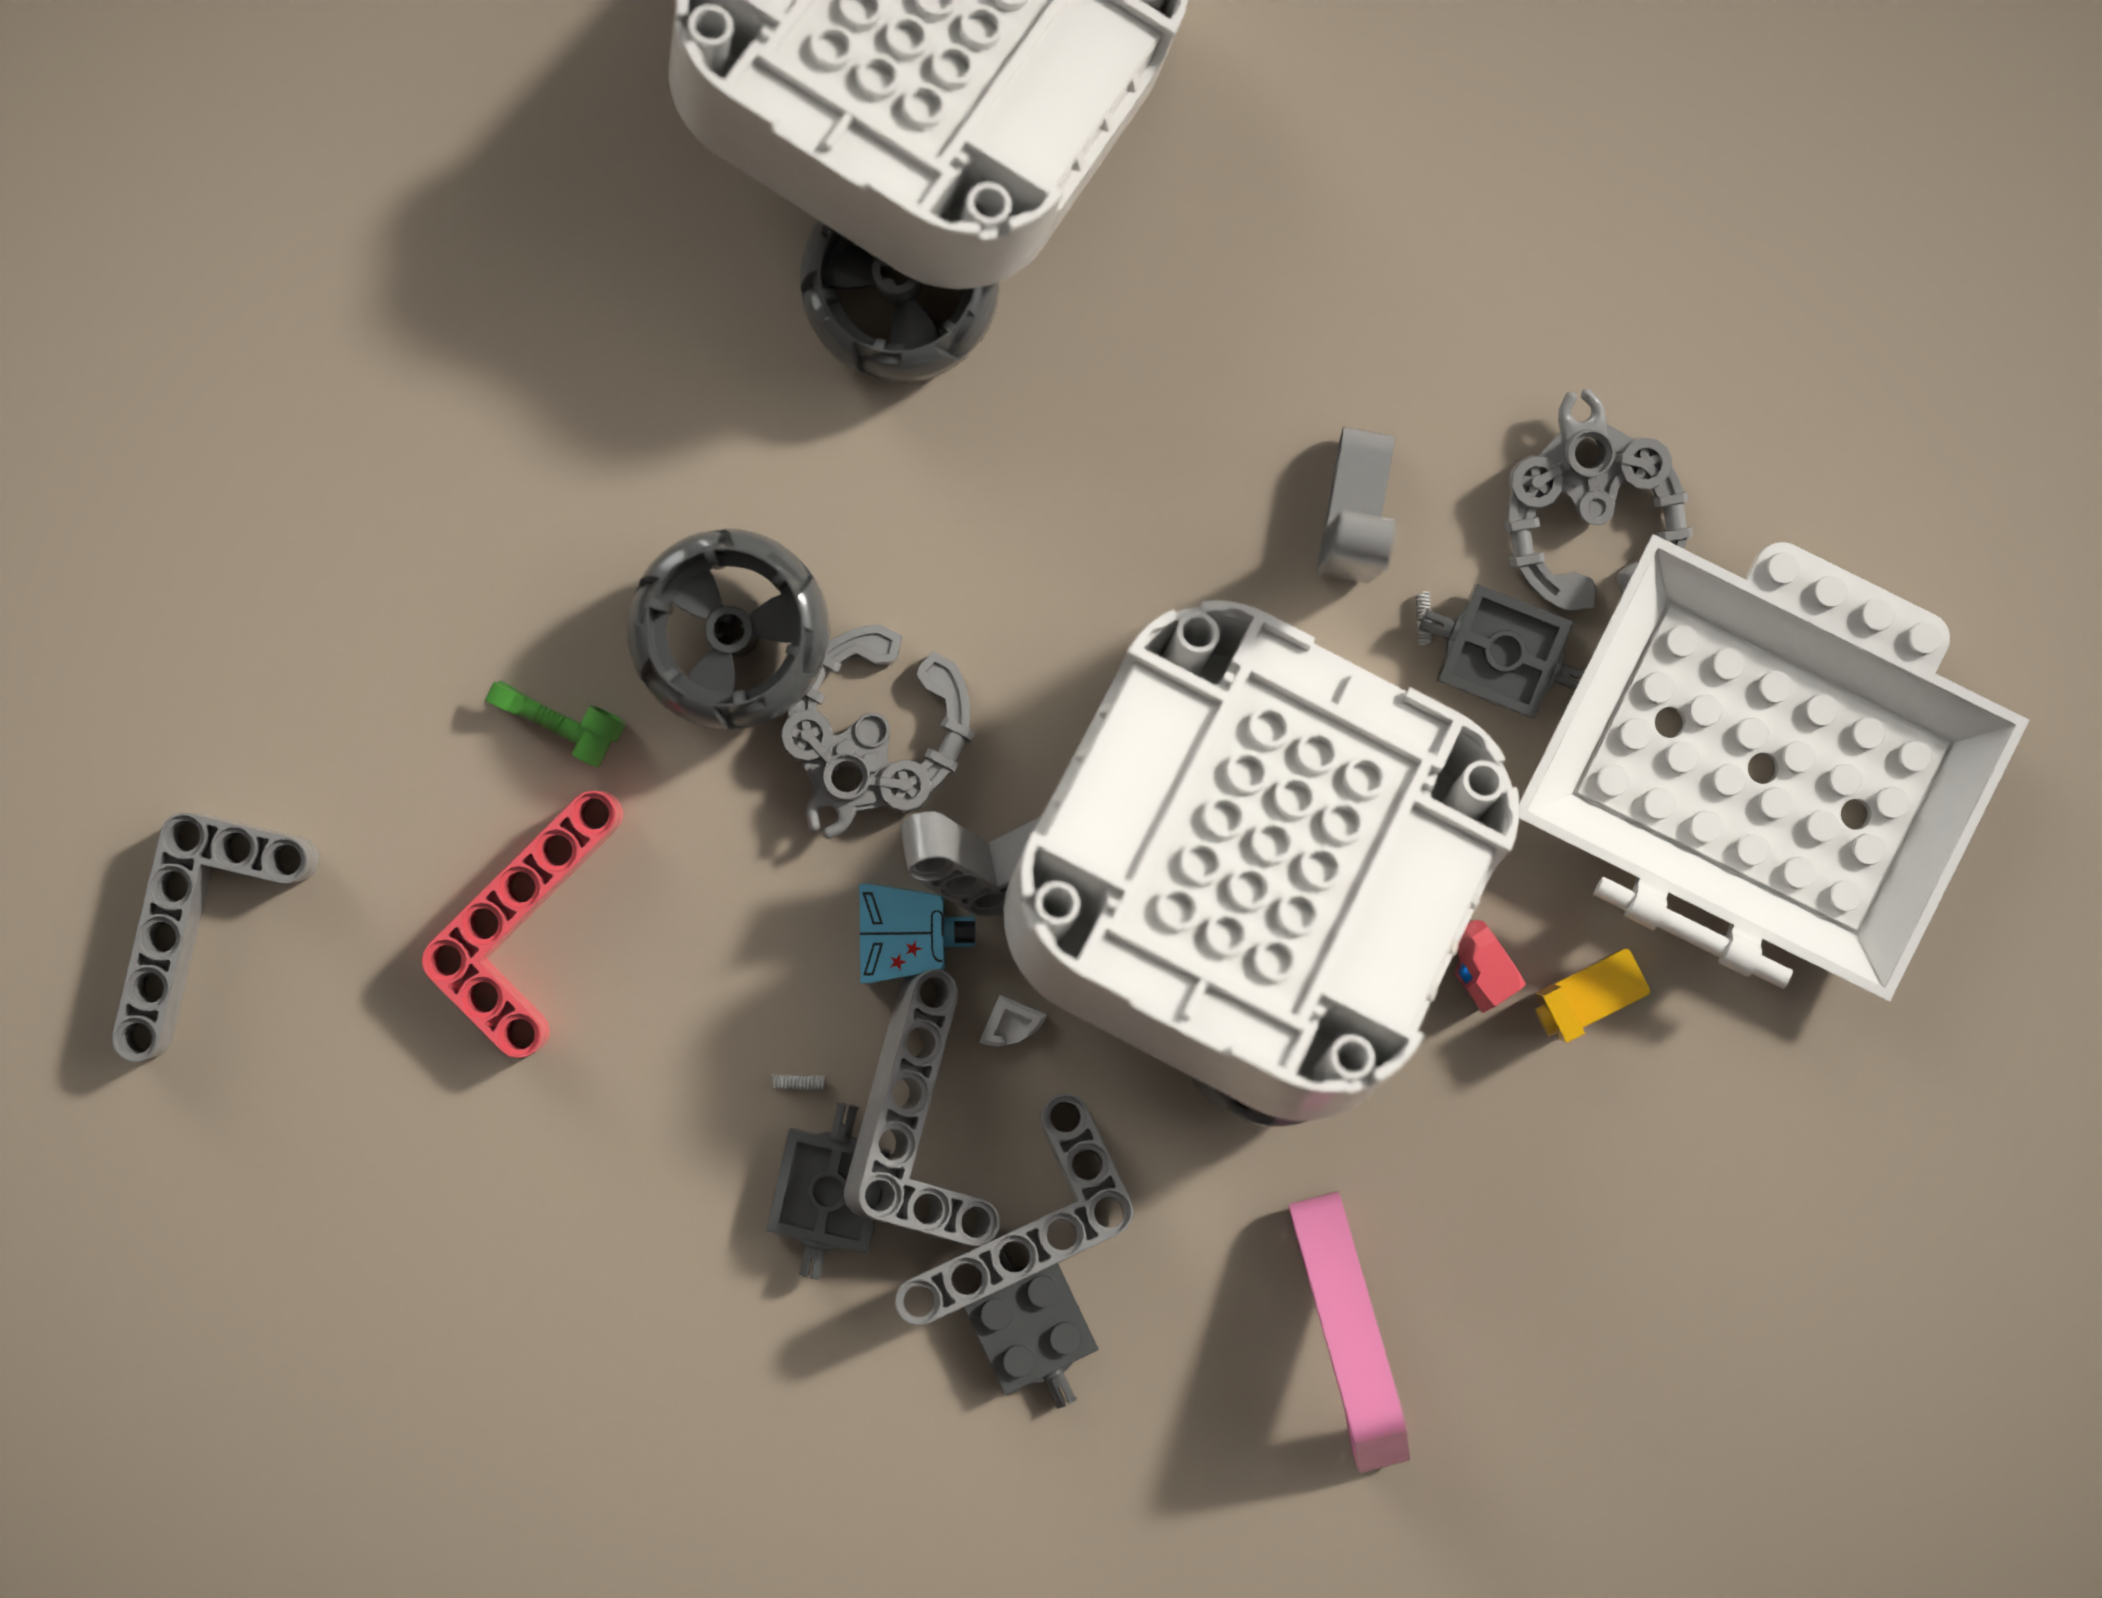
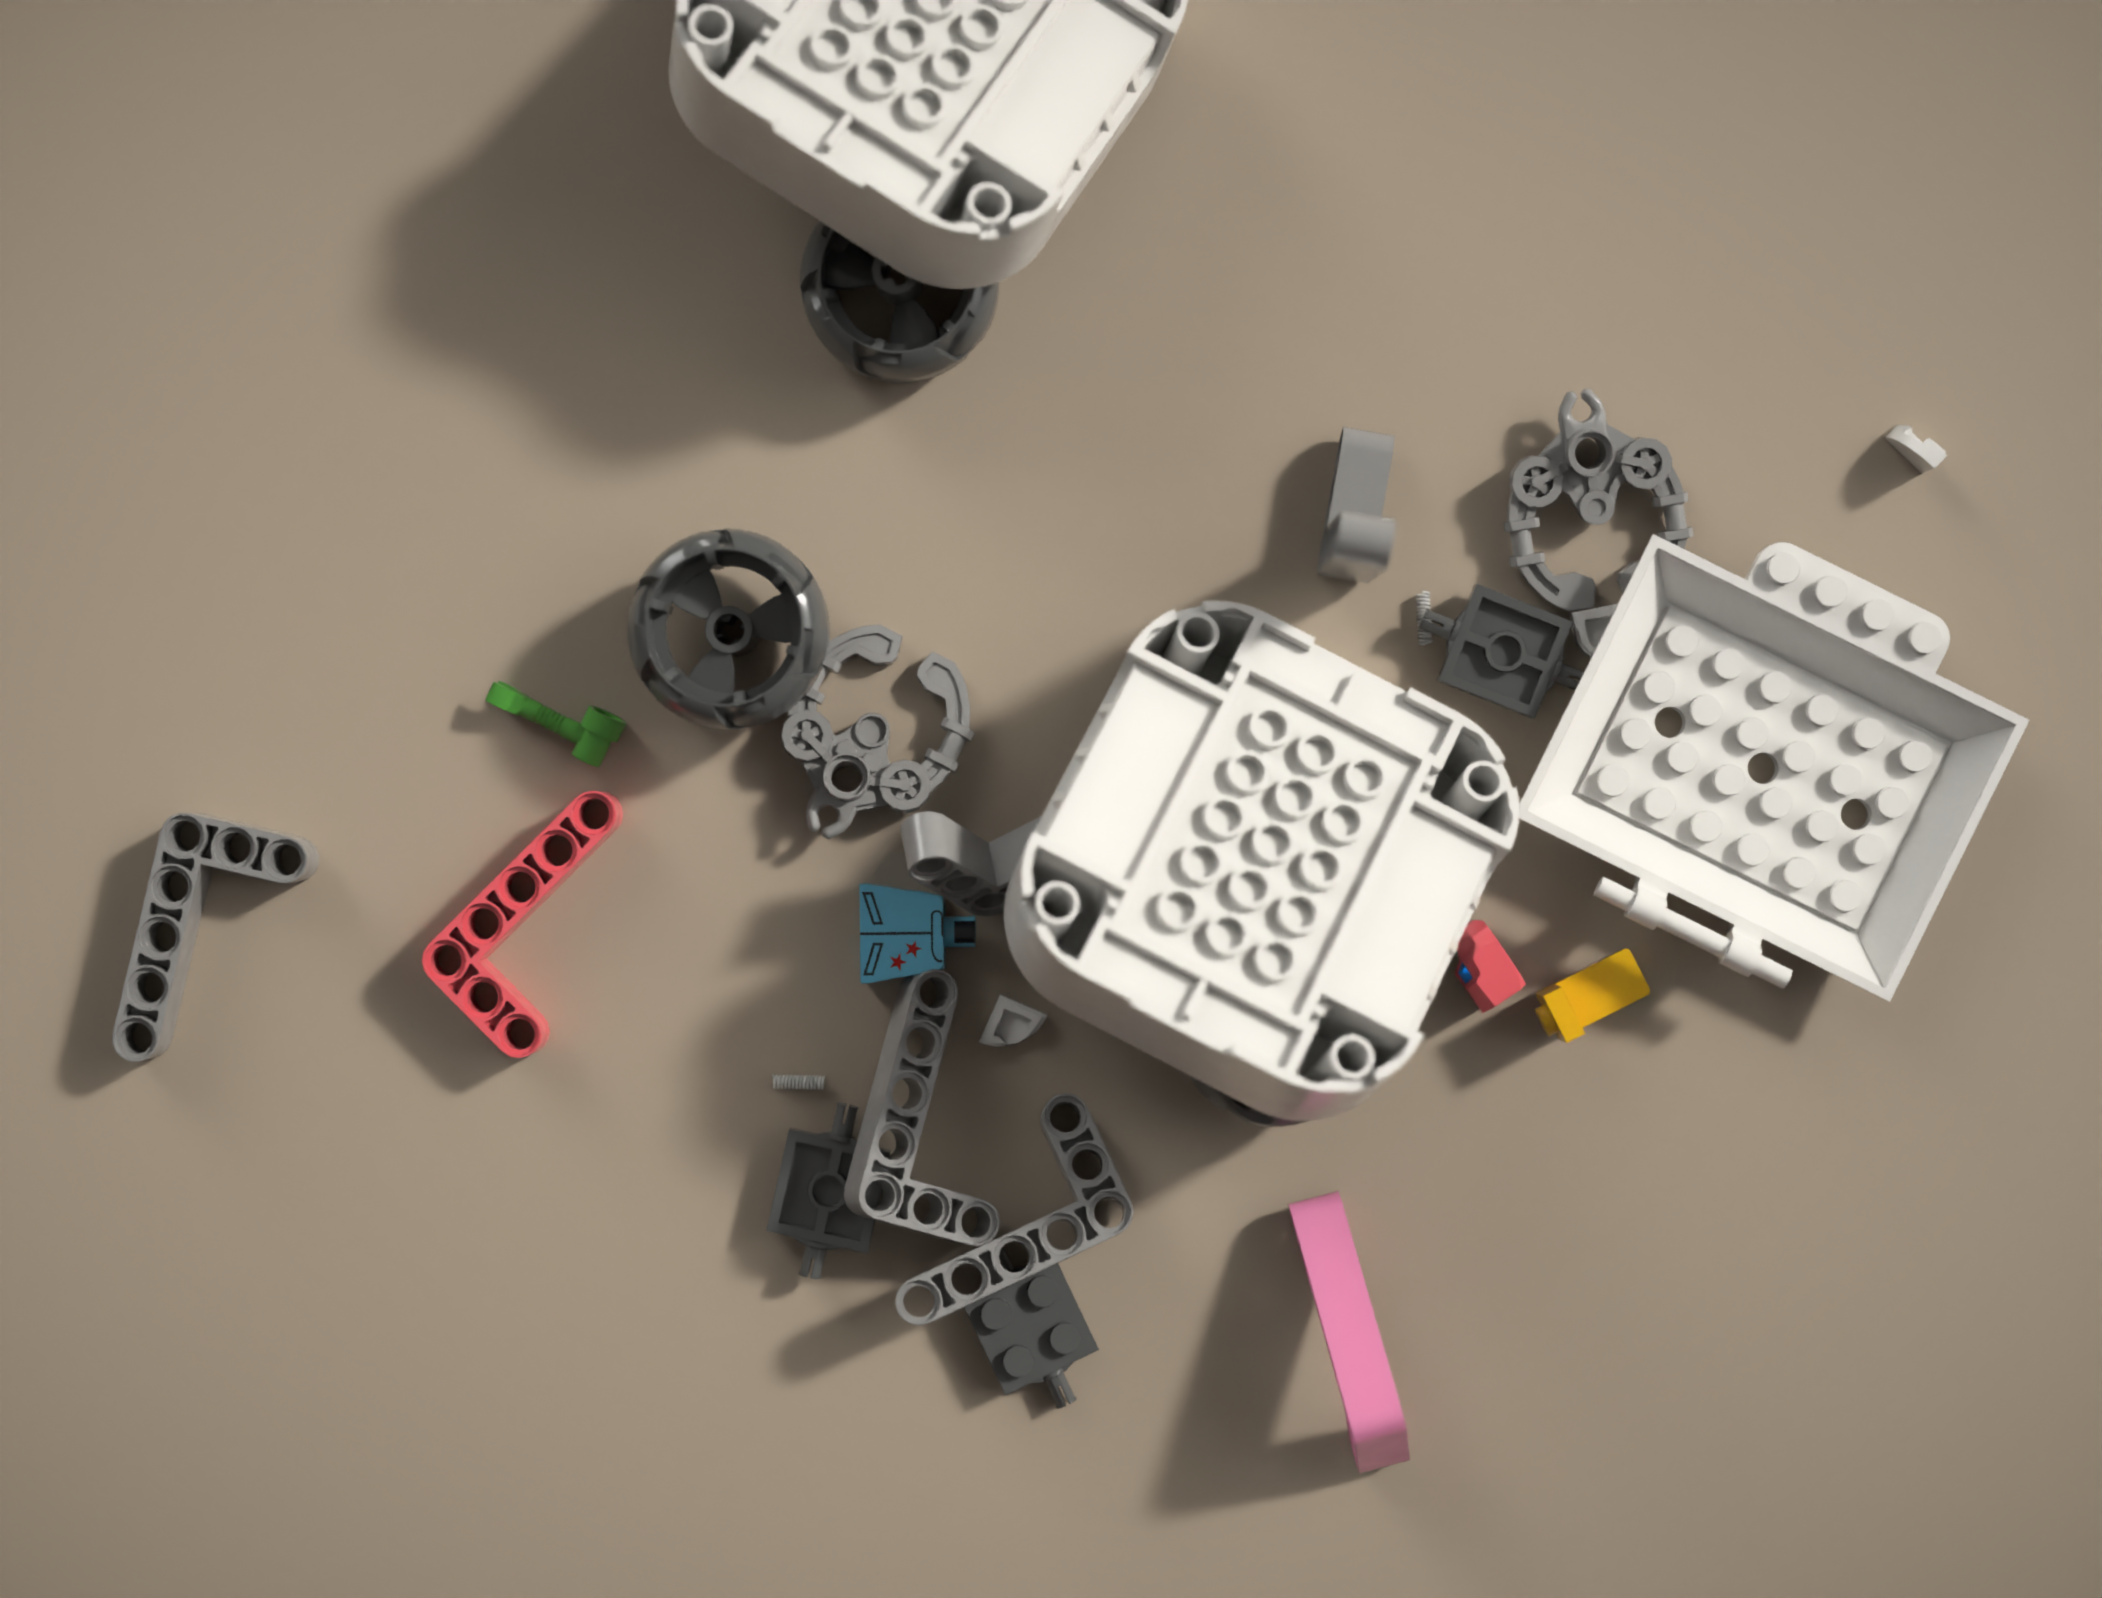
none -> white tile [1569,604,1617,658]
none -> white tile [1885,425,1947,473]

